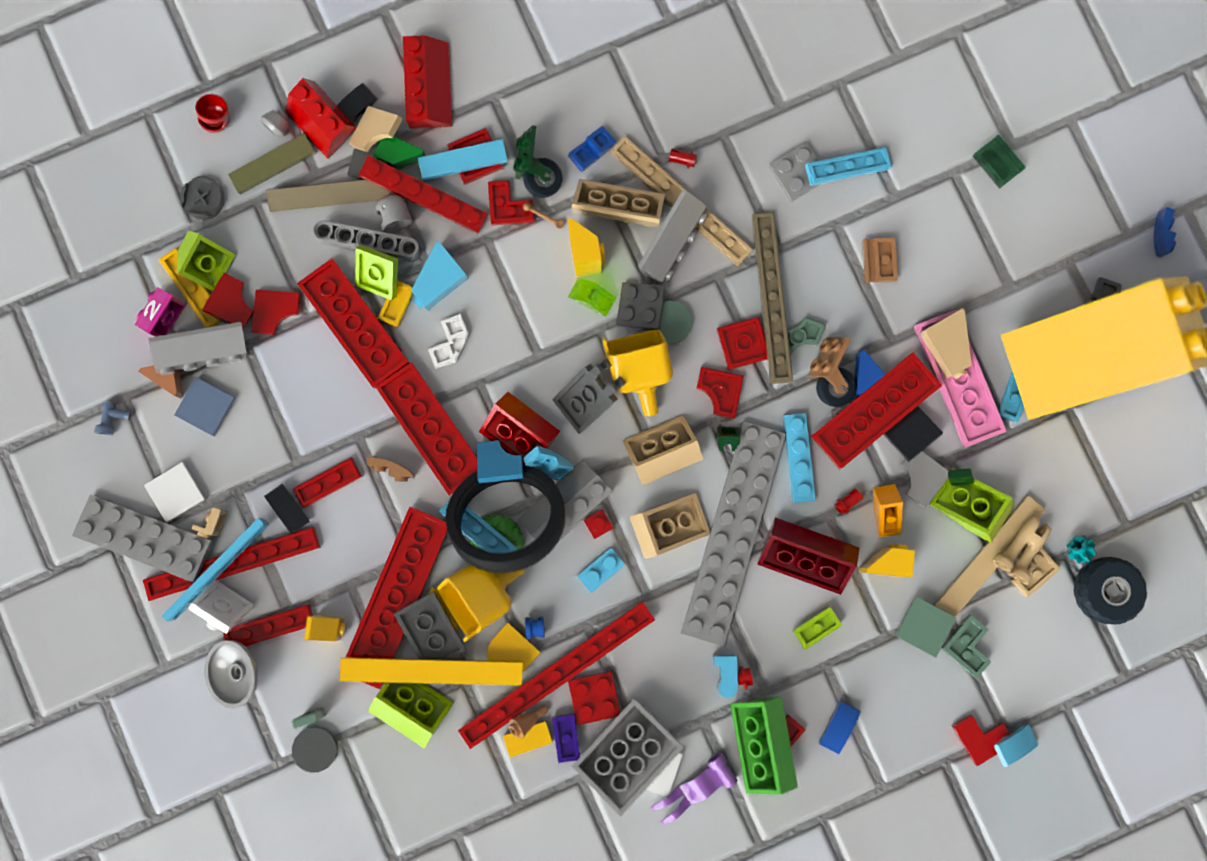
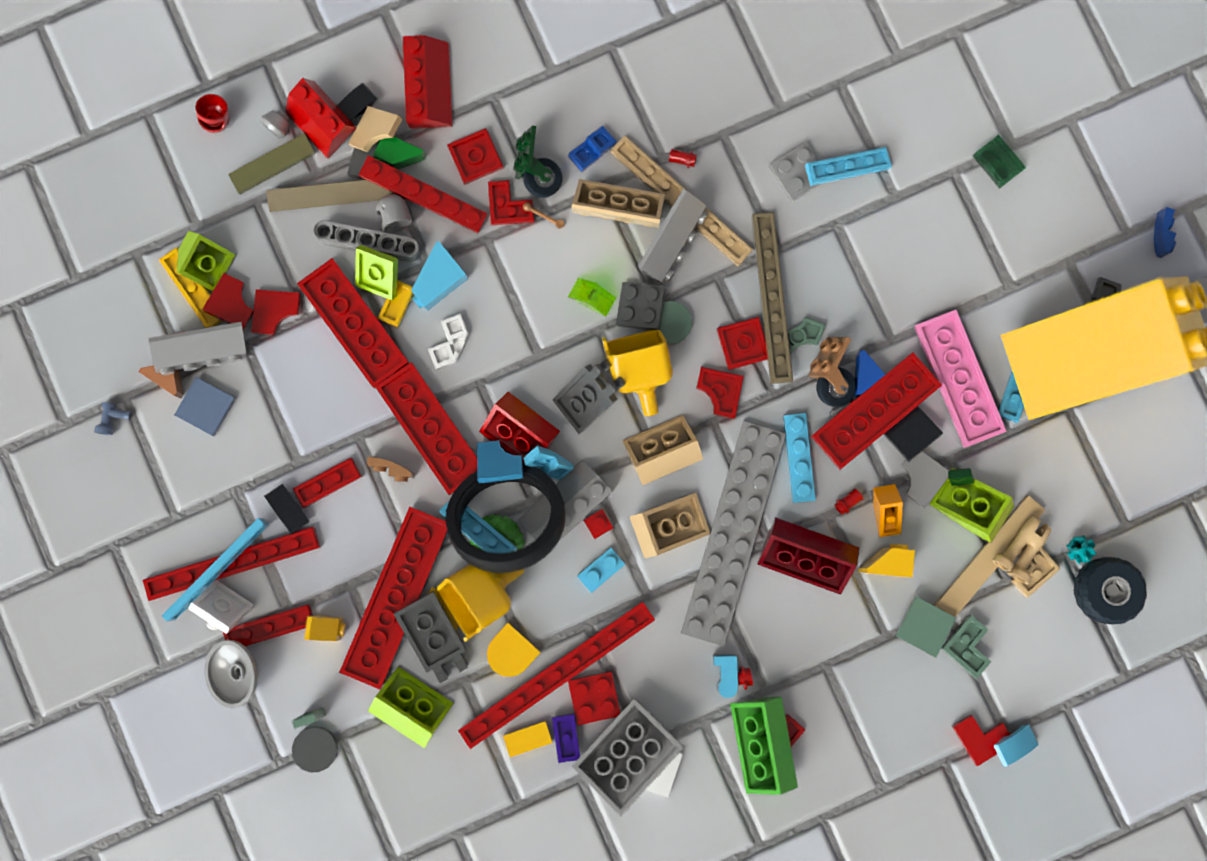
light grey plate [72,495,213,582] -> none
dark pink slope [134,287,187,337] -> none
white tile [144,462,206,523] -> none
dark grey tile [180,176,225,220] -> none
tan bracket [192,507,228,539] -> none
yellow tile [339,657,523,685] -> none
medium azure tile [418,139,508,181] -> none
medium nougat cone [509,705,548,738] -> none
blue wheel [525,616,545,639] -> none
yellow slope [567,218,605,277] -> none
medium lavender flag [651,753,738,826] -> none
dark green tile [716,426,740,451] -> none
lime plate [792,606,843,650] -> none
blue slope [819,700,861,754] -> none
medium nougat plate [862,237,898,283] -> none
tan slope [920,308,972,379] -> none

